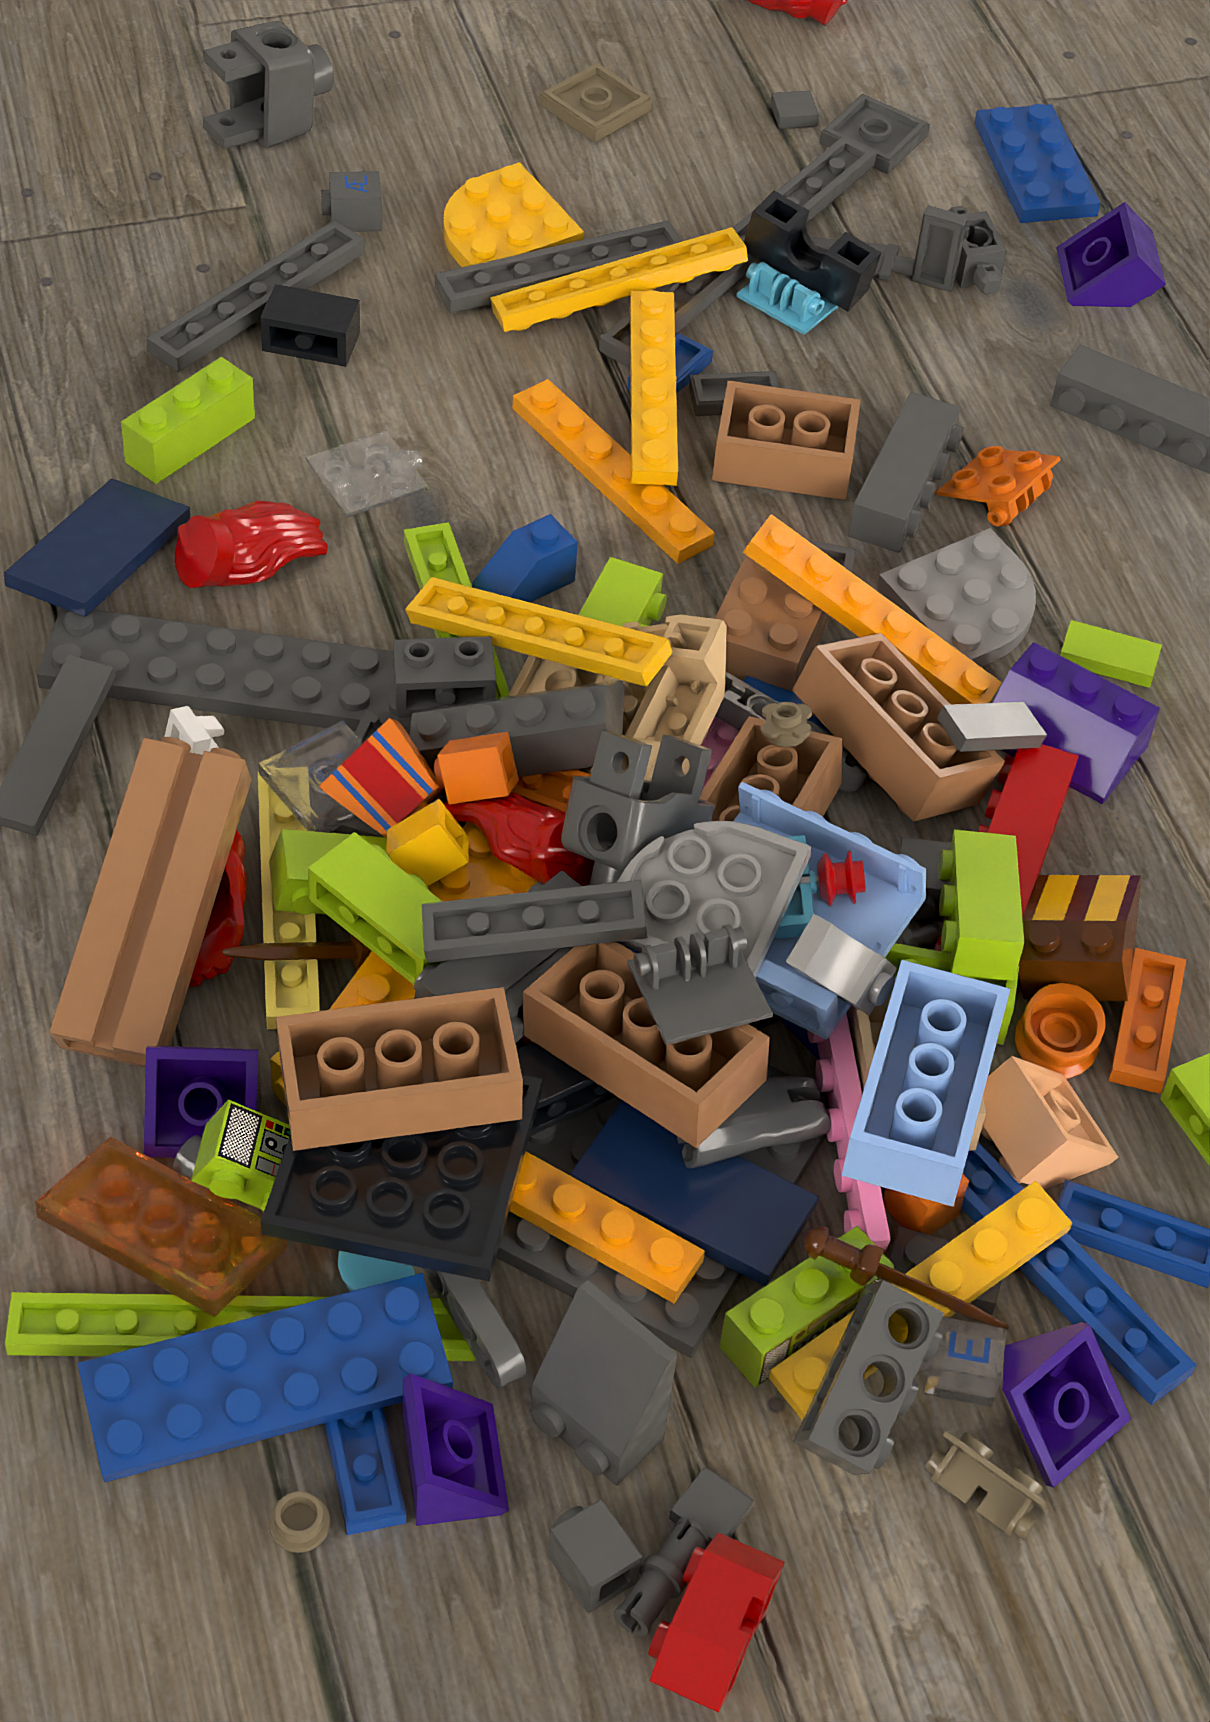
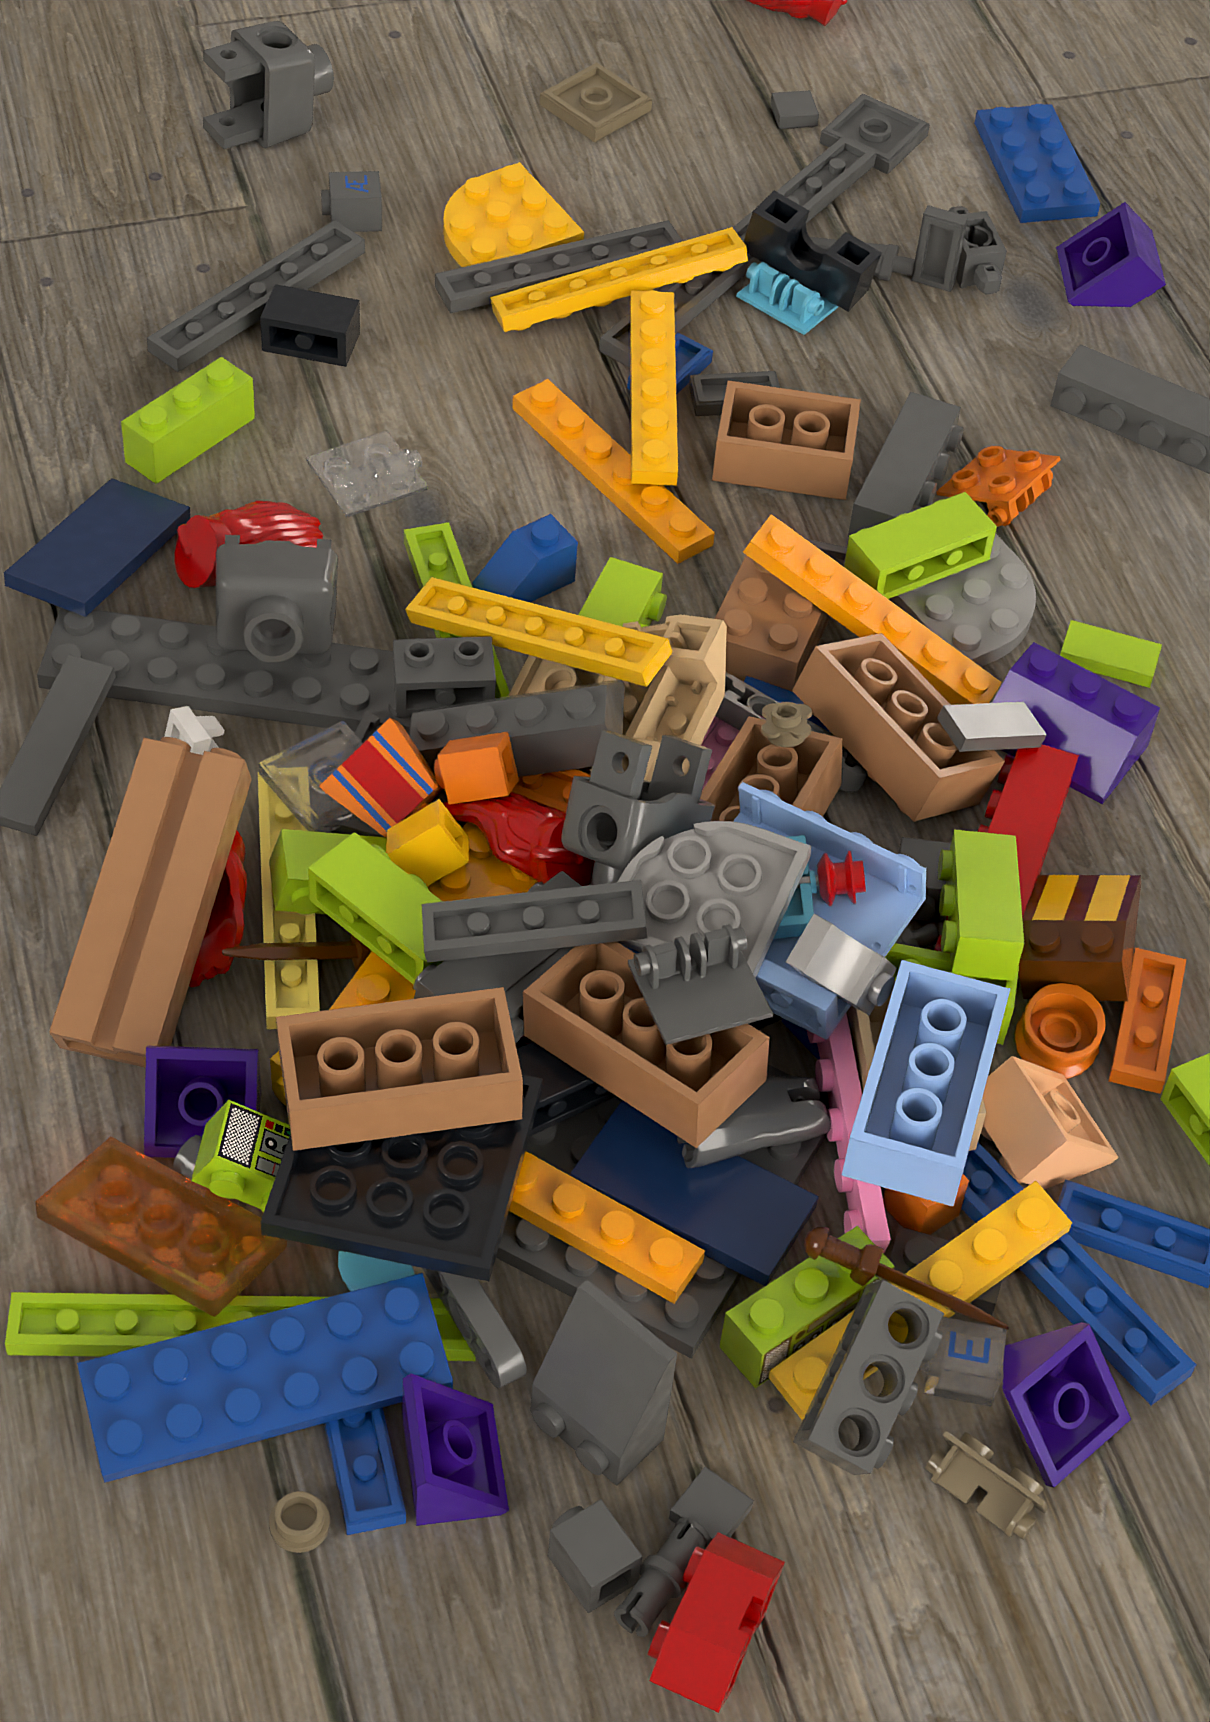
none -> dark grey piece [216,535,338,662]
none -> lime brick [844,492,997,599]

